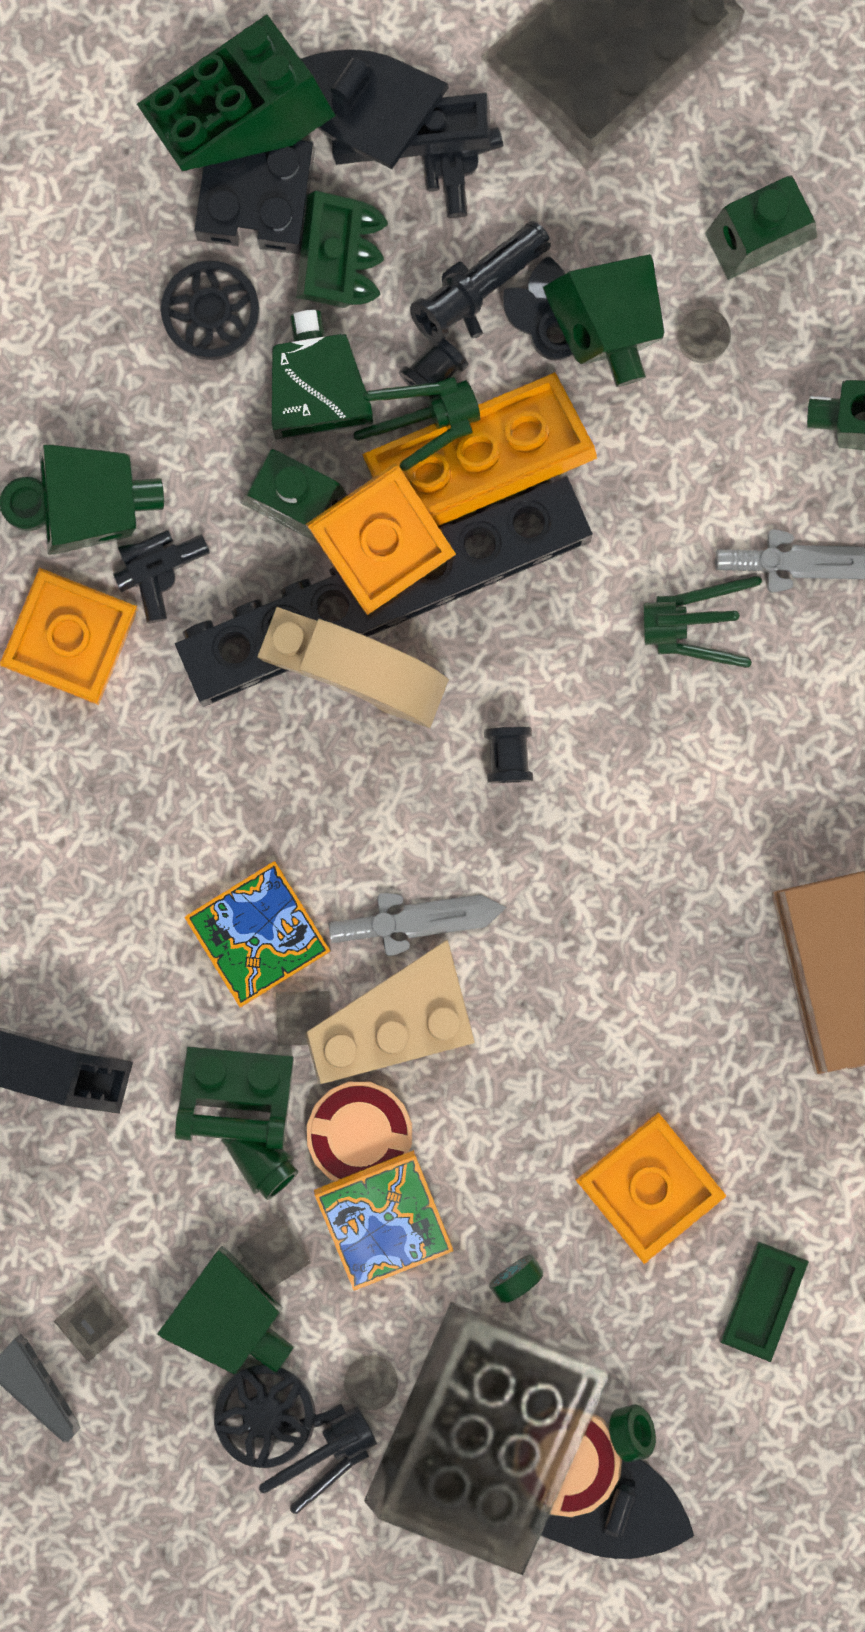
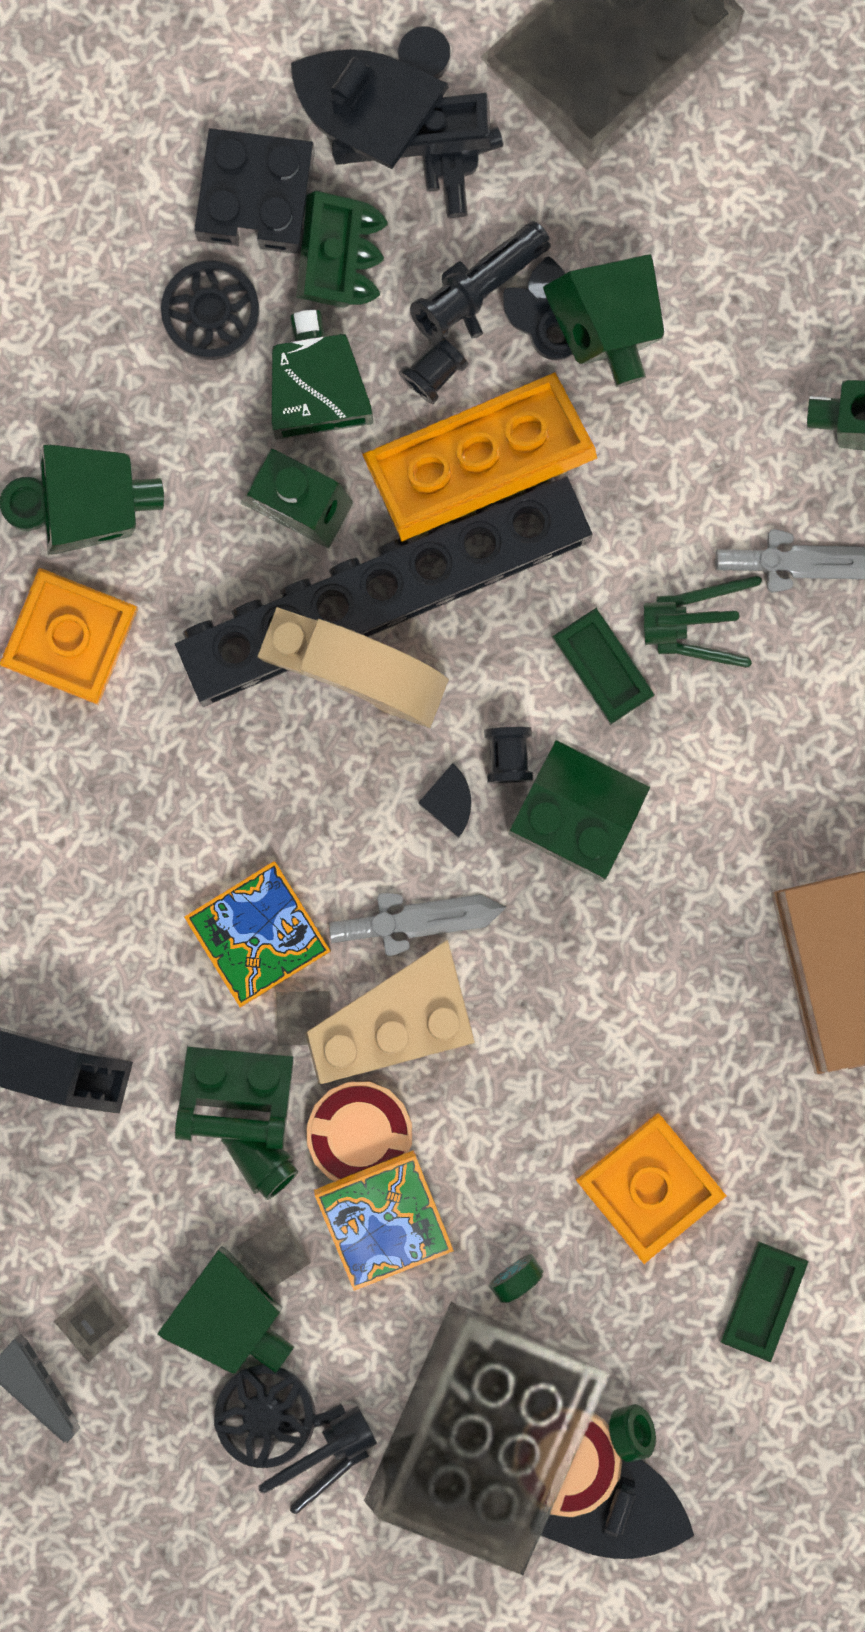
black piece [113,530,210,624] -> none
dark green slope [137,14,336,172] -> none
light orange tile [306,463,456,615] -> none
clear smoke tile [344,1354,398,1410] -> none
dark green plant [353,377,480,471] -> none
clear smoke tile [677,308,731,363] -> none
dark green torso [705,175,817,280] -> none
none -> black tile [398,26,450,79]
none -> black tile [418,763,471,838]
none -> dark green slope [508,740,650,882]
none -> dark green tile [552,608,655,725]

